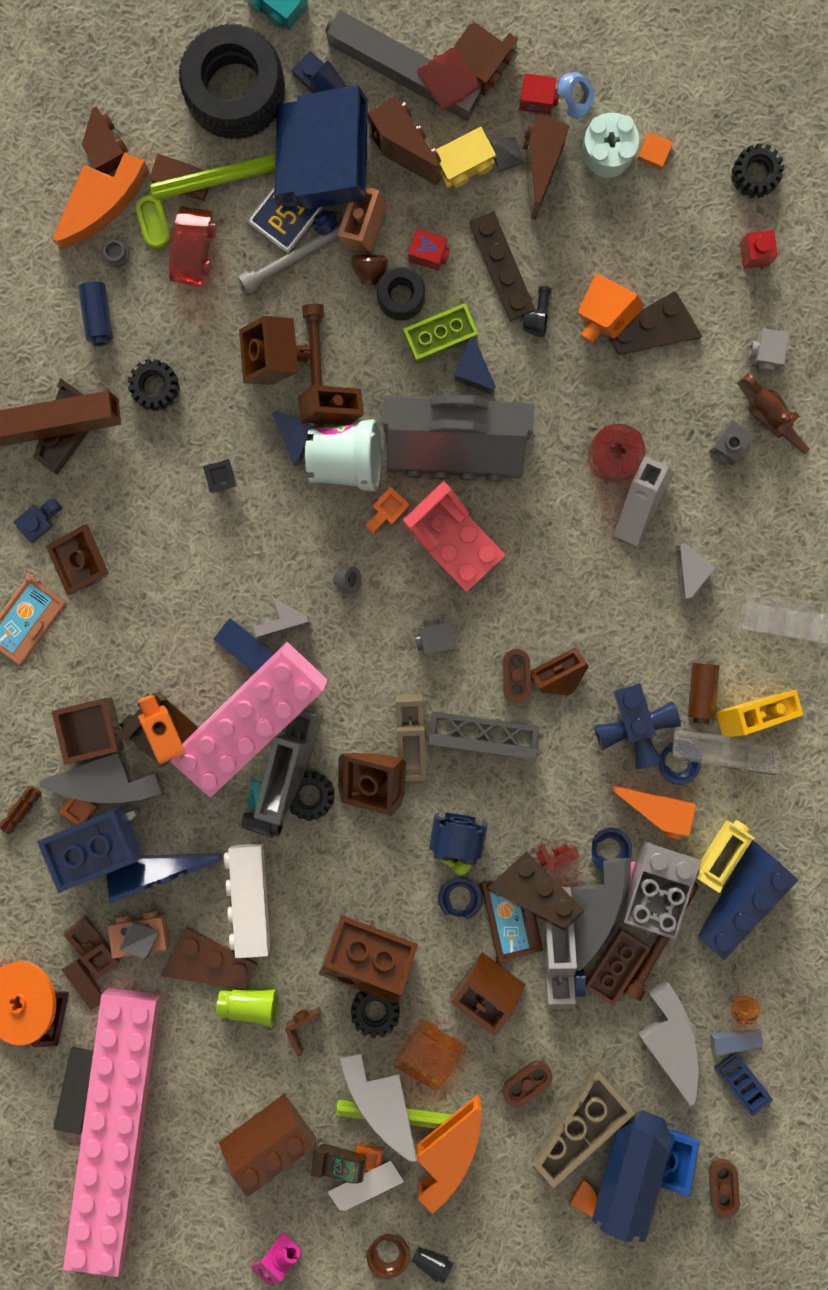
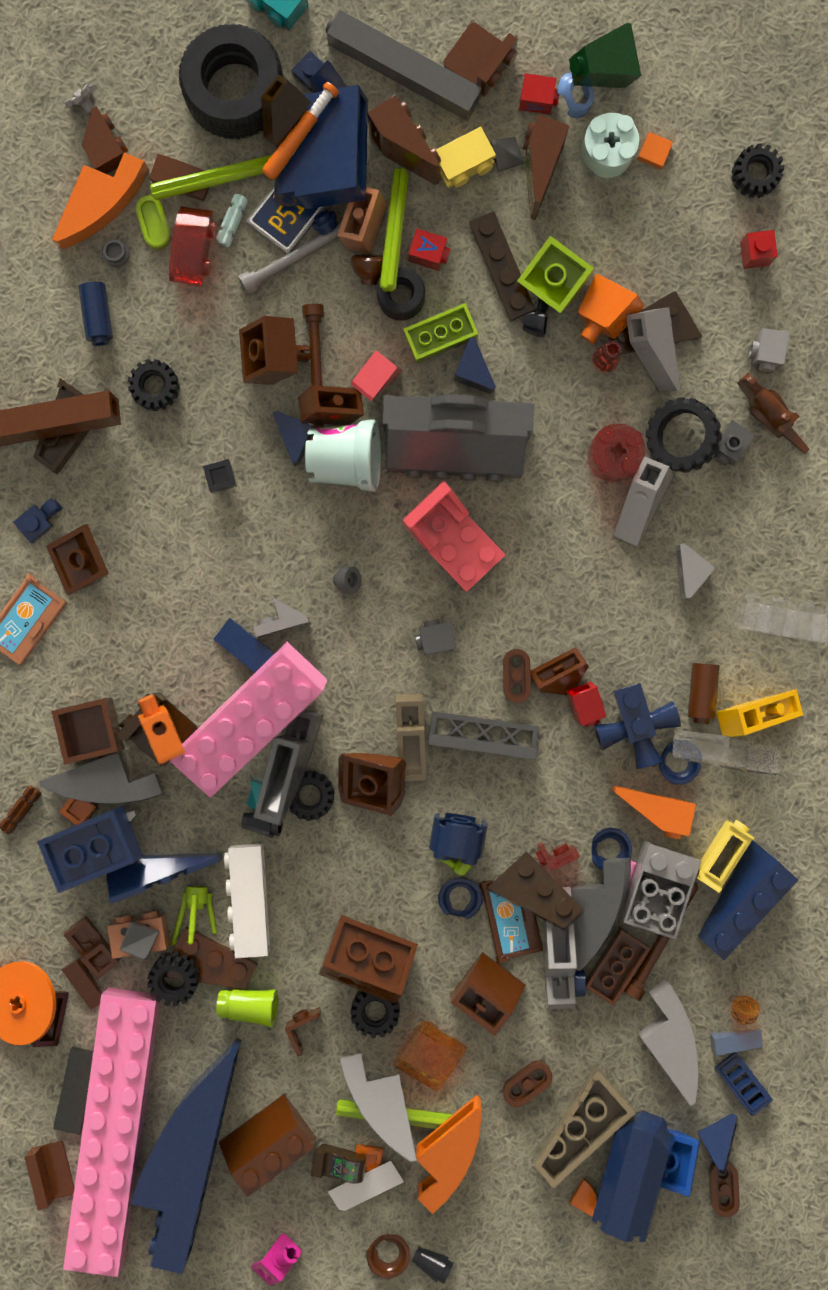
orange plate [365,487,410,535] -> none
clear red piece [417,46,480,111] -> none
none -> reddish brown panel [24,1141,75,1210]
none -> light grey plant [64,83,96,114]
none -> dark blue slope [130,1039,242,1274]
none -> black tyre [147,951,200,1007]
none -> lime plant [171,886,217,946]
none -> light aqua axle [216,194,248,247]
none -> dark brown slope [261,75,312,147]
none -> orange piece [262,82,339,180]
none -> coral slope [350,350,402,401]
none -> lime axle [380,168,409,292]
none -> lime slope [517,236,594,314]
none -> red brick [565,681,607,727]
none -> dark green slope [569,23,641,88]
none -> clear red cone [593,341,621,372]
none -> light grey slope [626,307,680,392]
none -> black tyre [646,397,722,473]
none -> dark blue slope [698,1114,738,1174]

